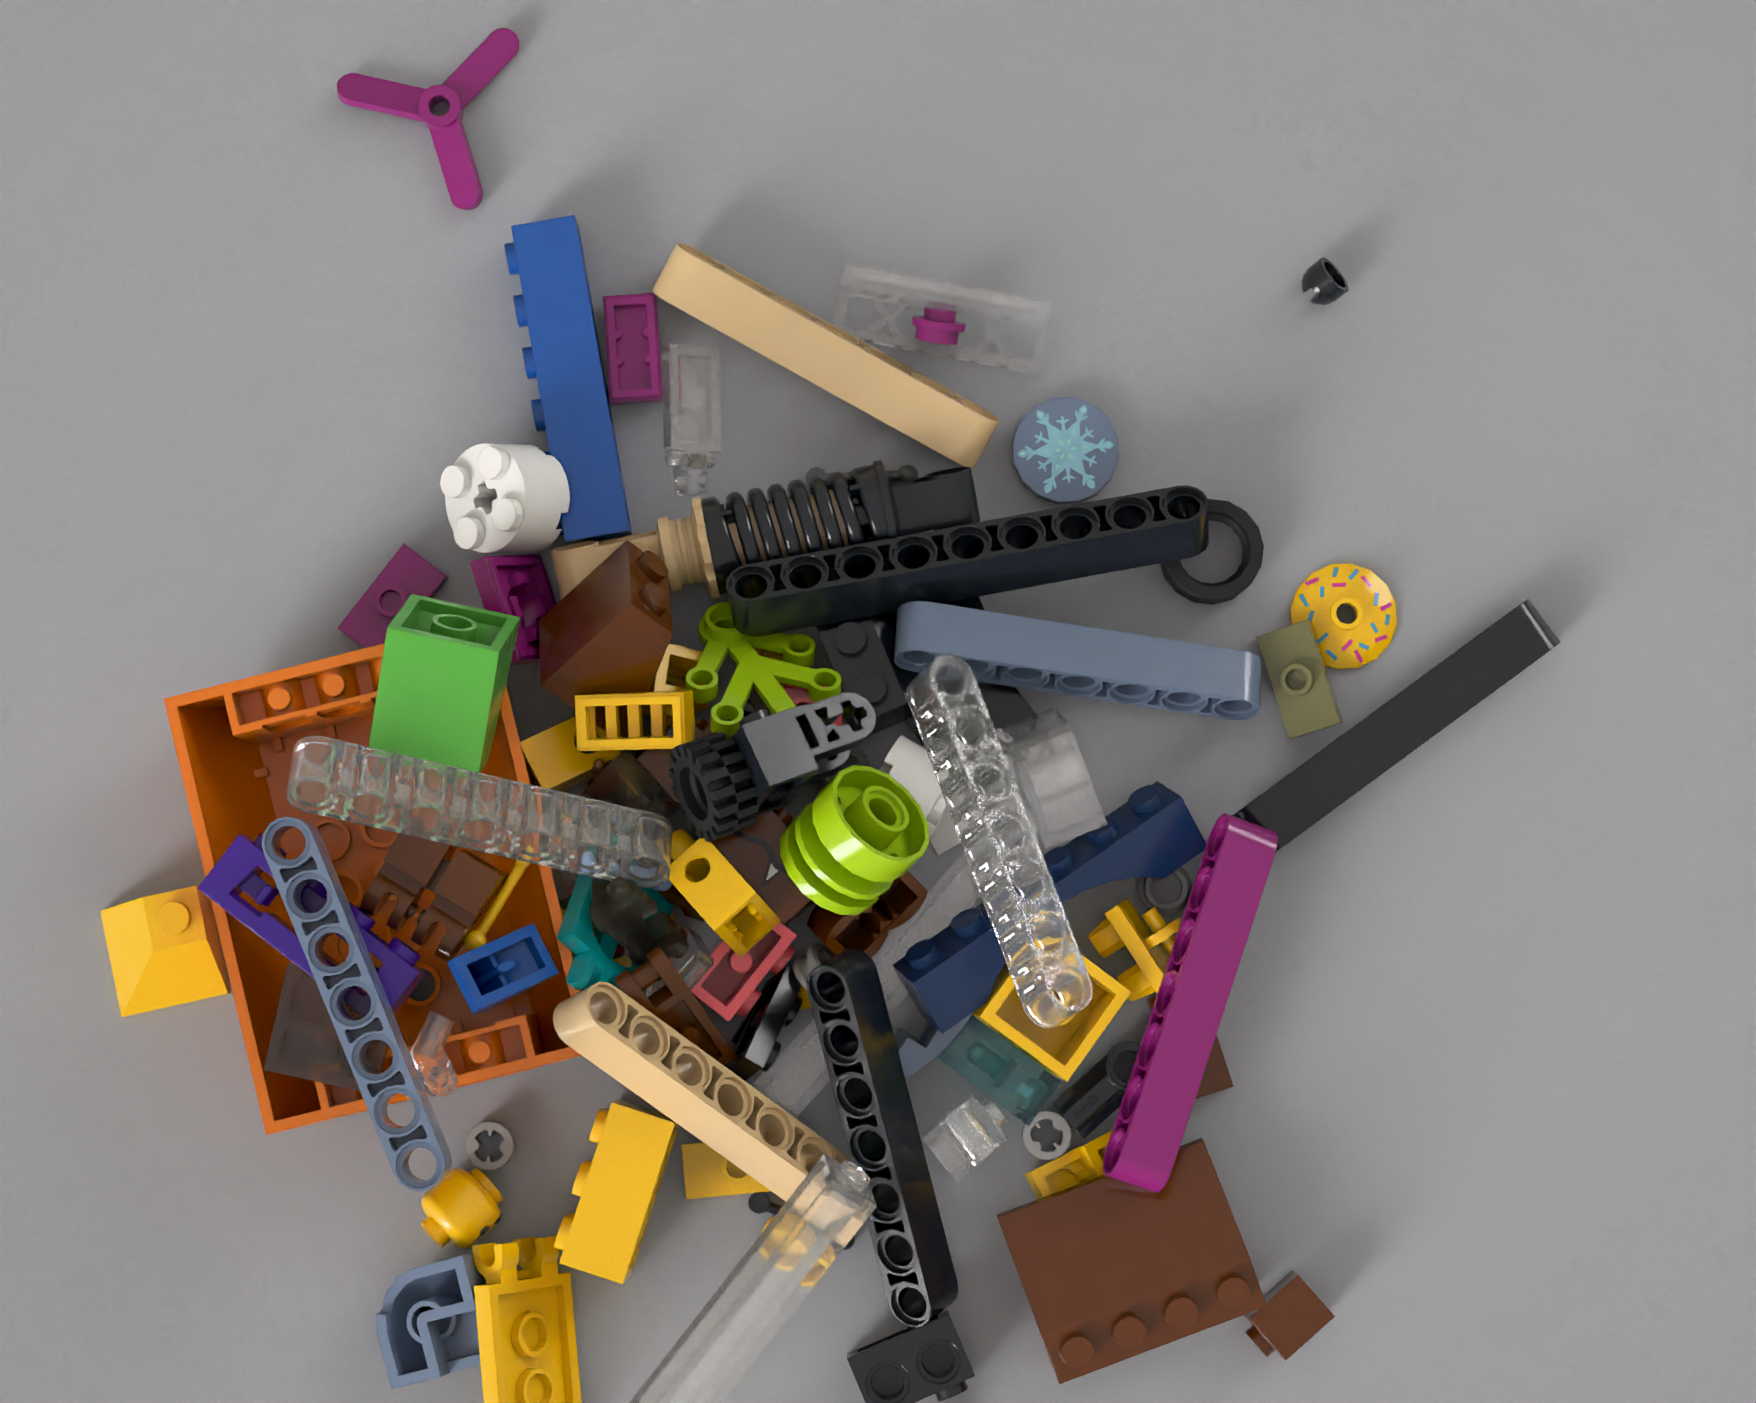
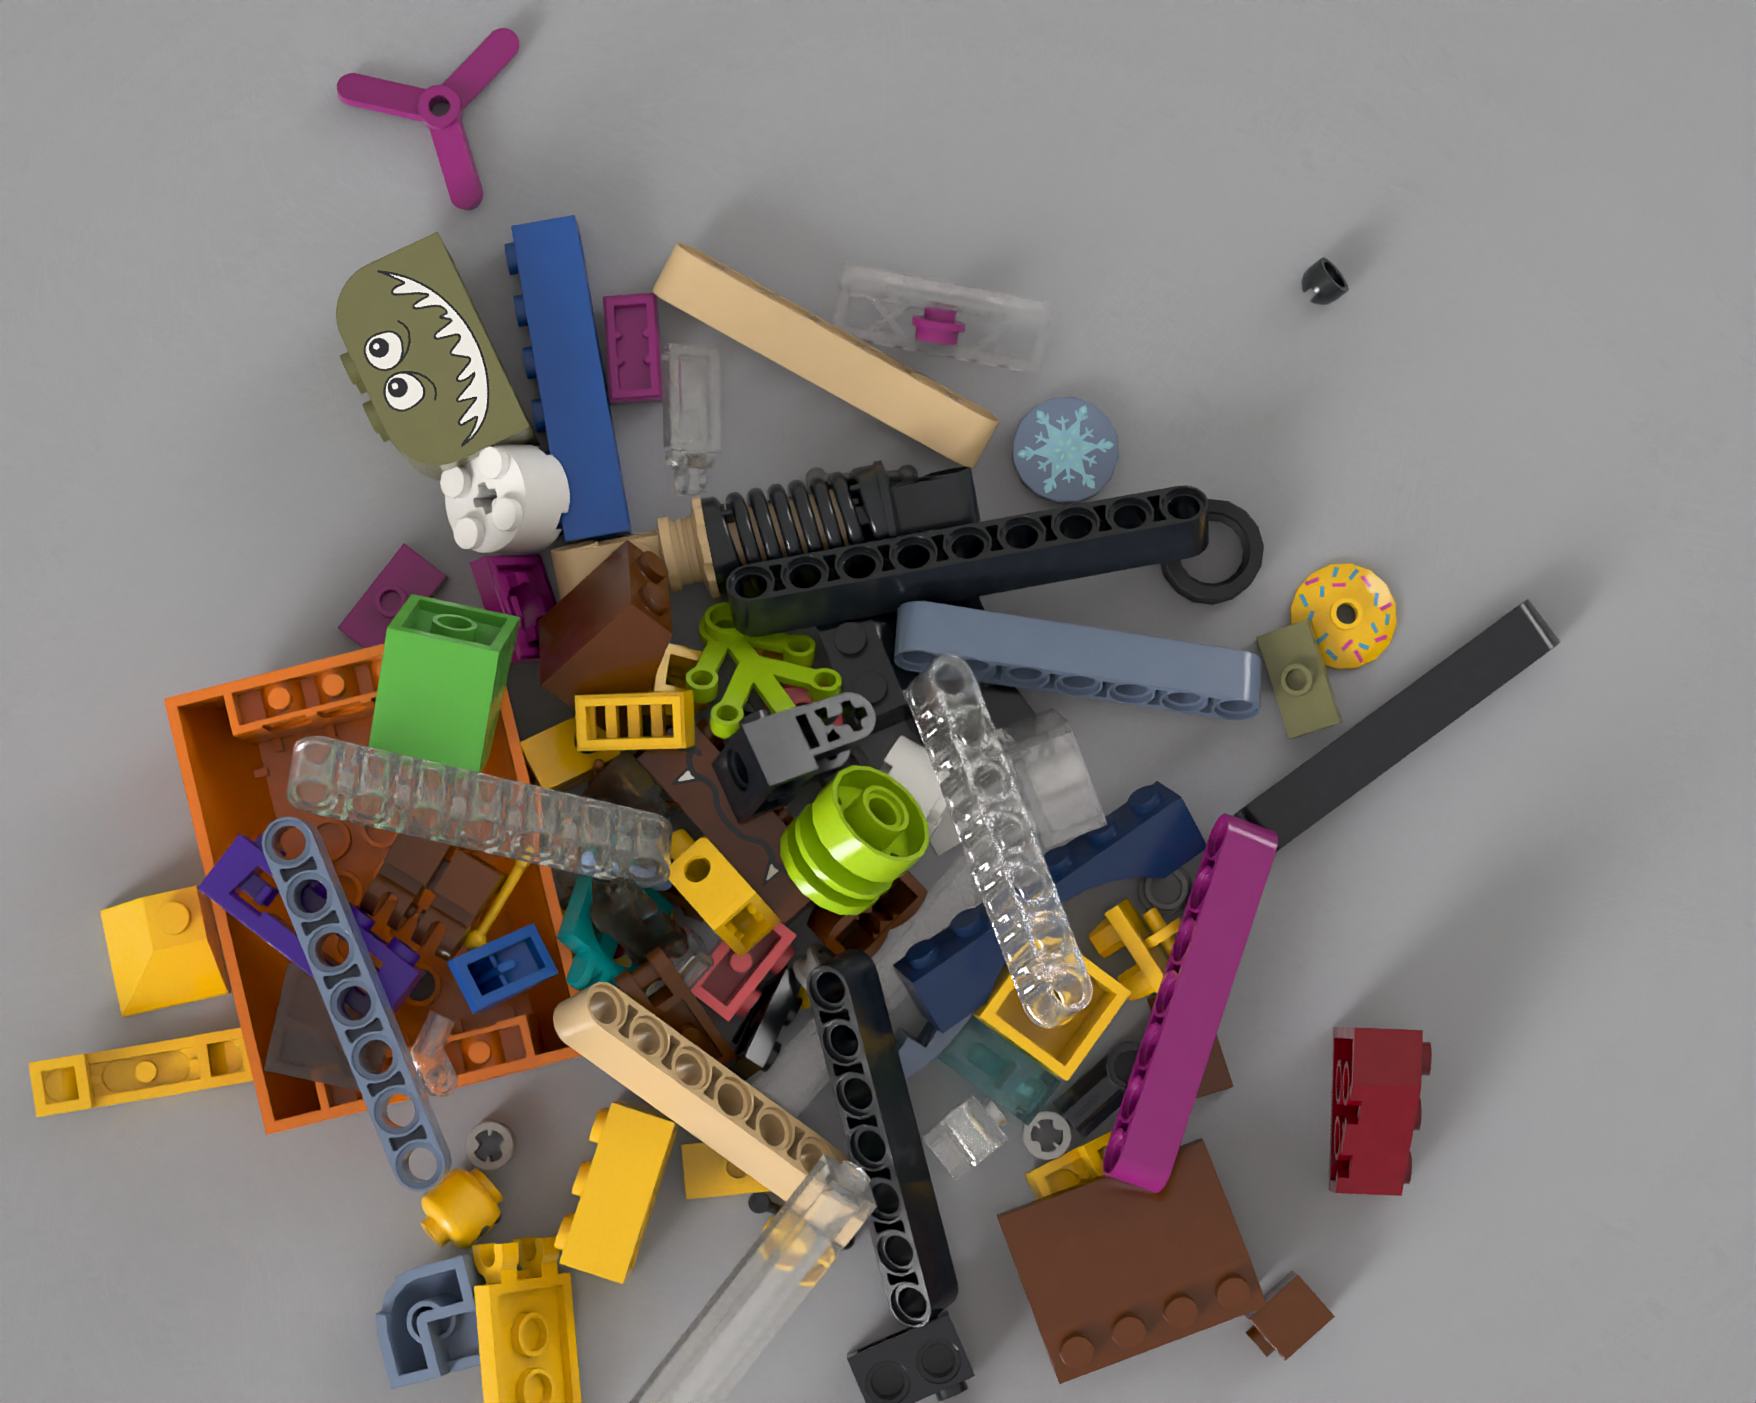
black tyre [669,732,759,842] -> none
none -> yellow slope [29,1028,253,1117]
none -> olive brick [336,232,540,481]
none -> dark red brick [1329,1027,1432,1196]

